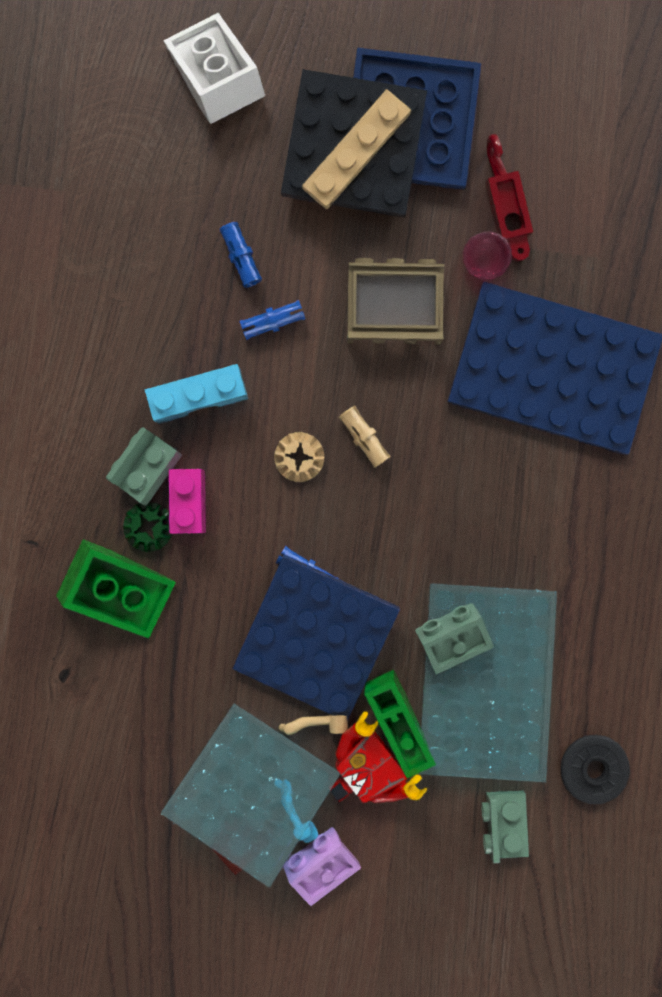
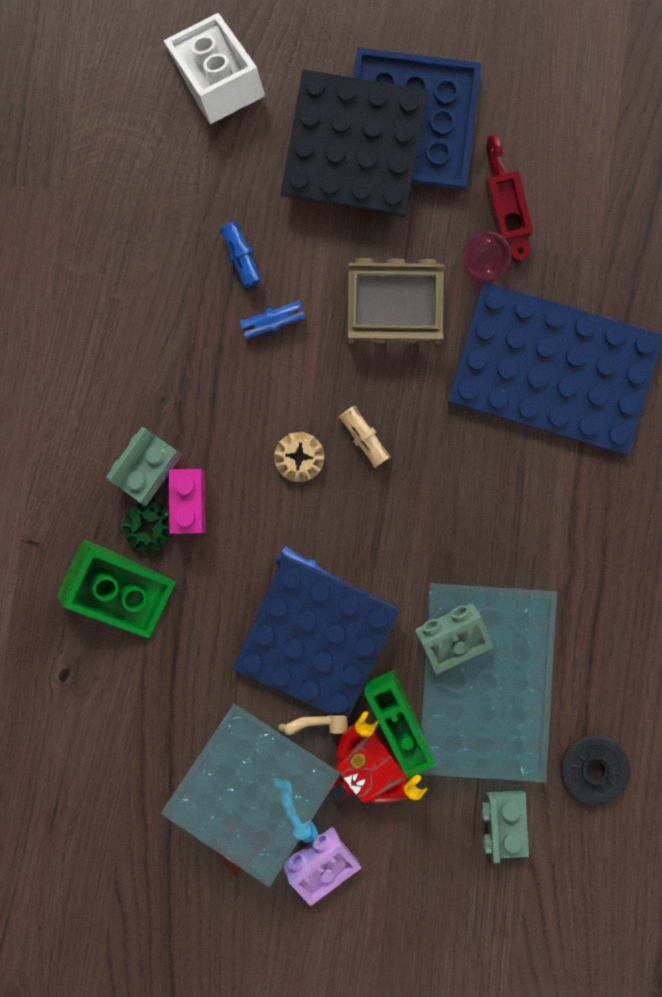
medium azure arch [145,364,248,424] -> none
tan plate [302,89,411,210] -> none

